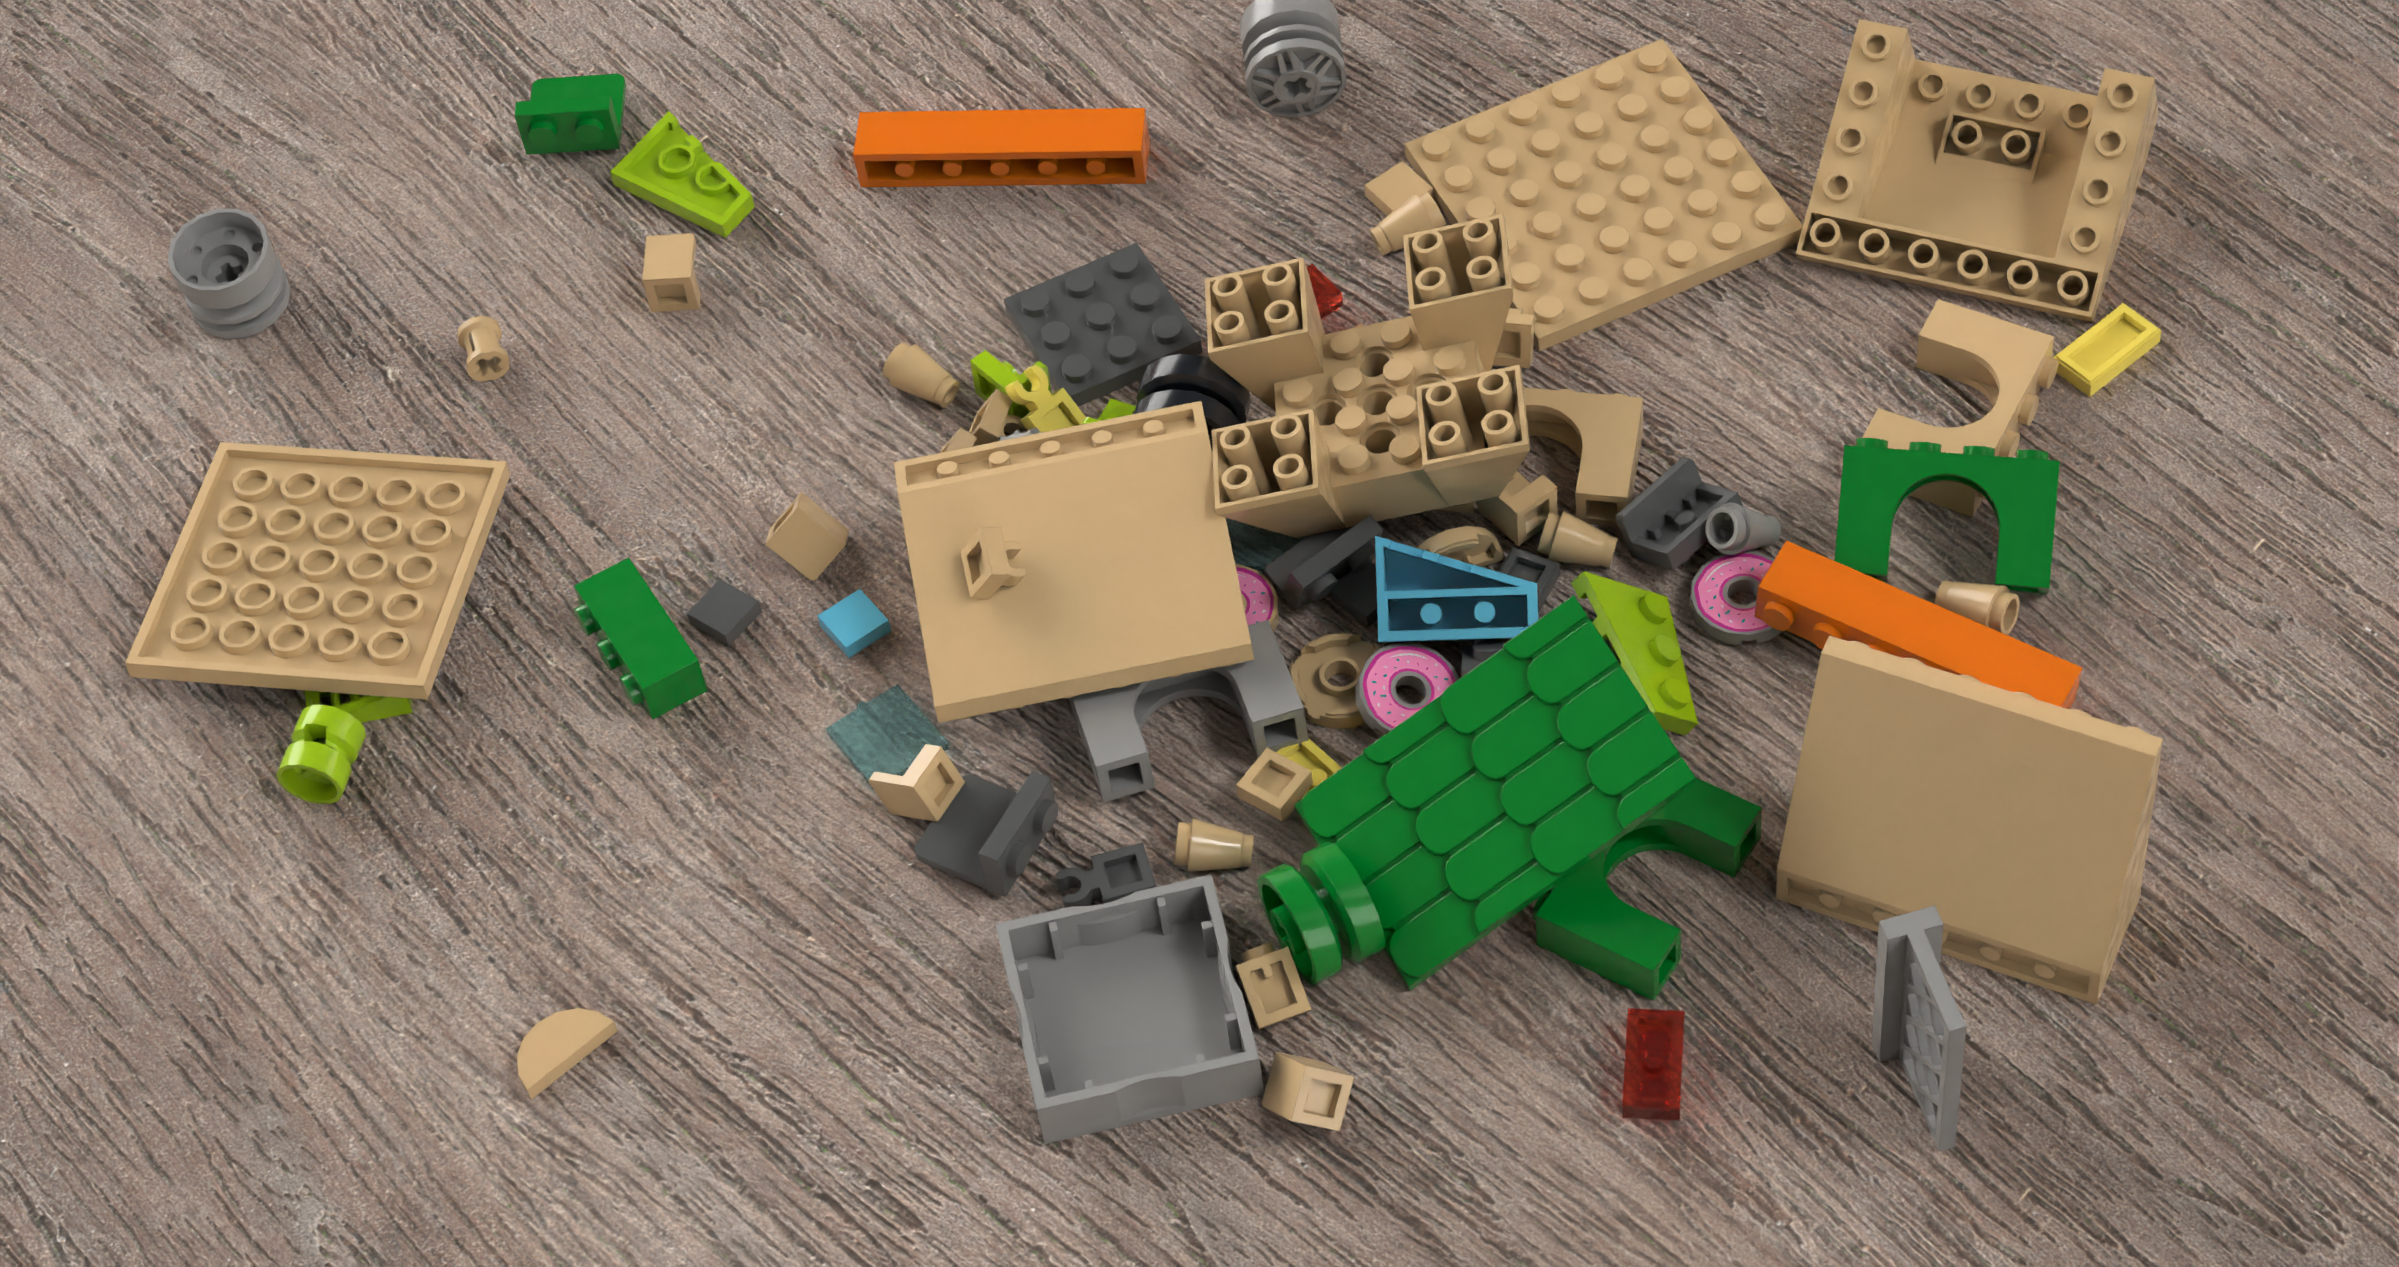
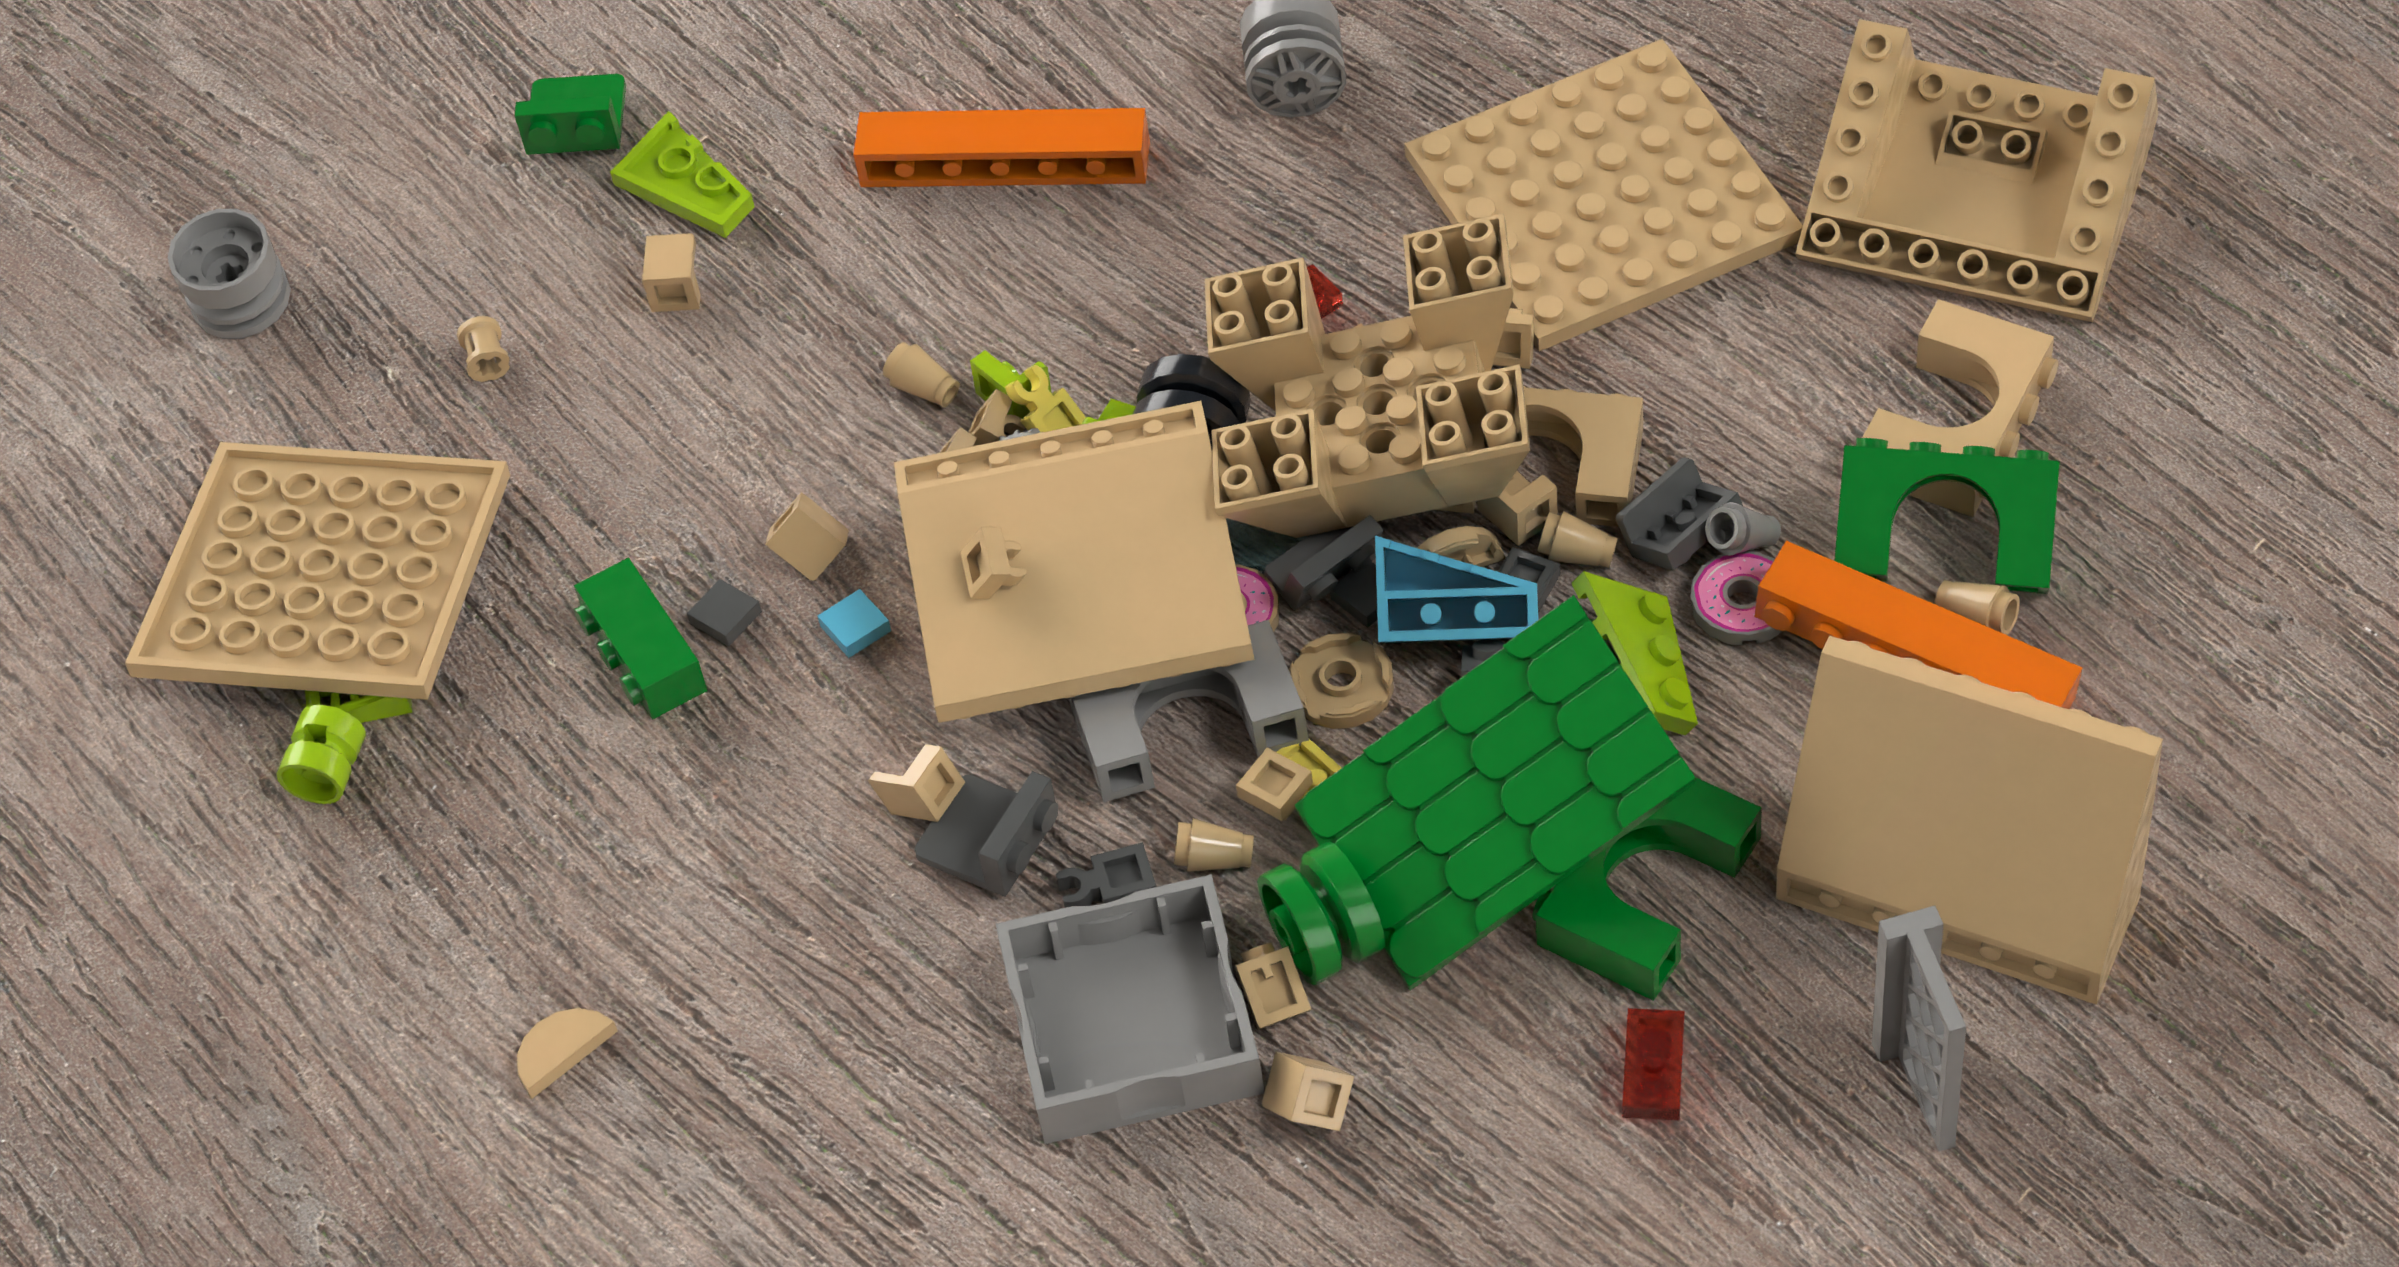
clear light blue piece [825,684,949,790] -> none
dark grey plate [1004,243,1203,407] -> none
tile [1355,643,1459,734] -> none
tan tile [1364,161,1434,216] -> none
tan cone [1369,192,1446,256] -> none
light yellow tile [2053,303,2162,397] -> none

